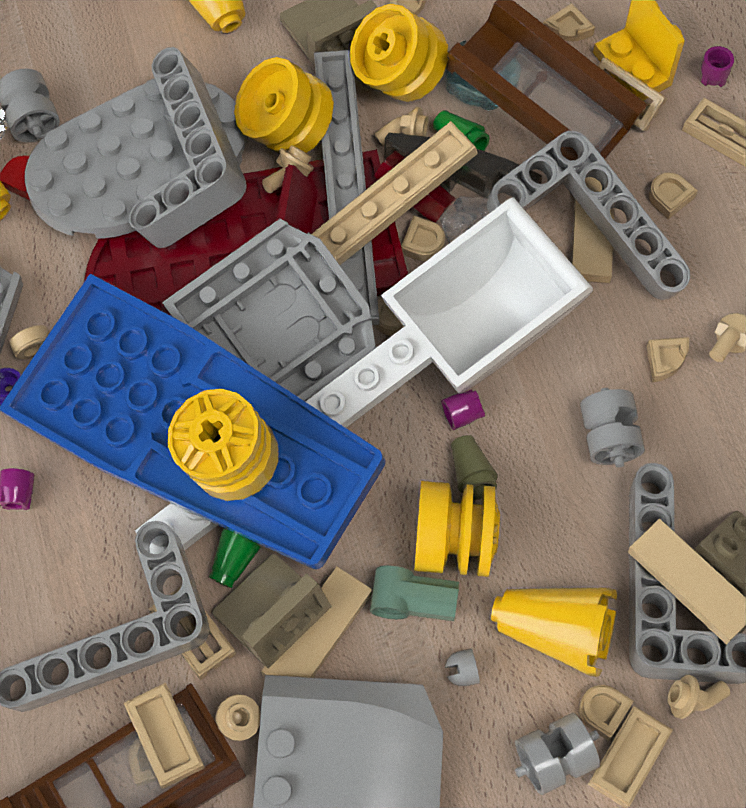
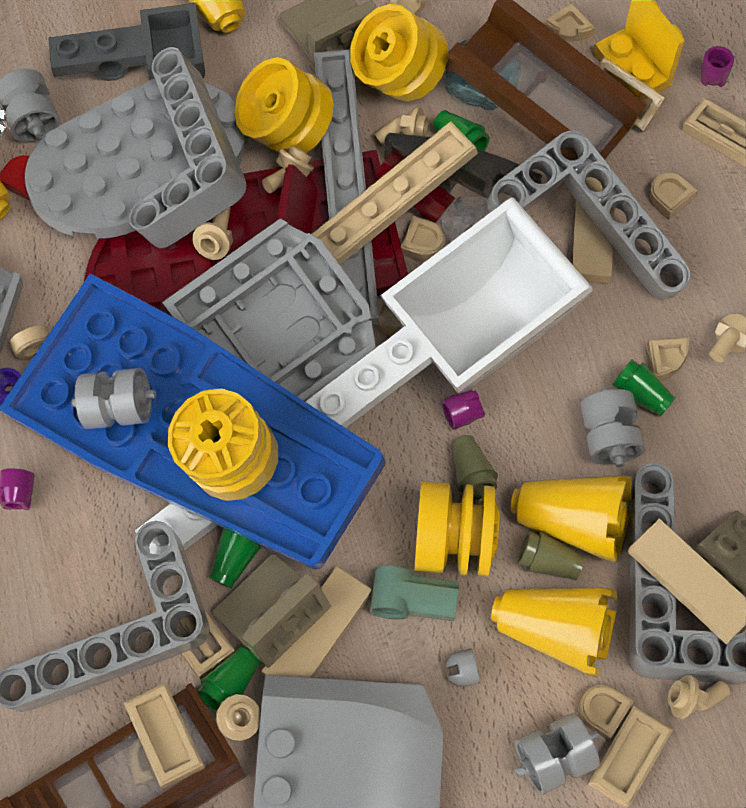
none -> dark grey plate [48,3,205,81]
none -> light grey wheel [72,368,156,429]
none -> tan plate [193,207,233,260]
none -> green cone [197,647,260,713]
none -> yellow cone [511,475,632,562]
none -> olive cone [517,531,585,580]
none -> green cone [612,359,676,416]

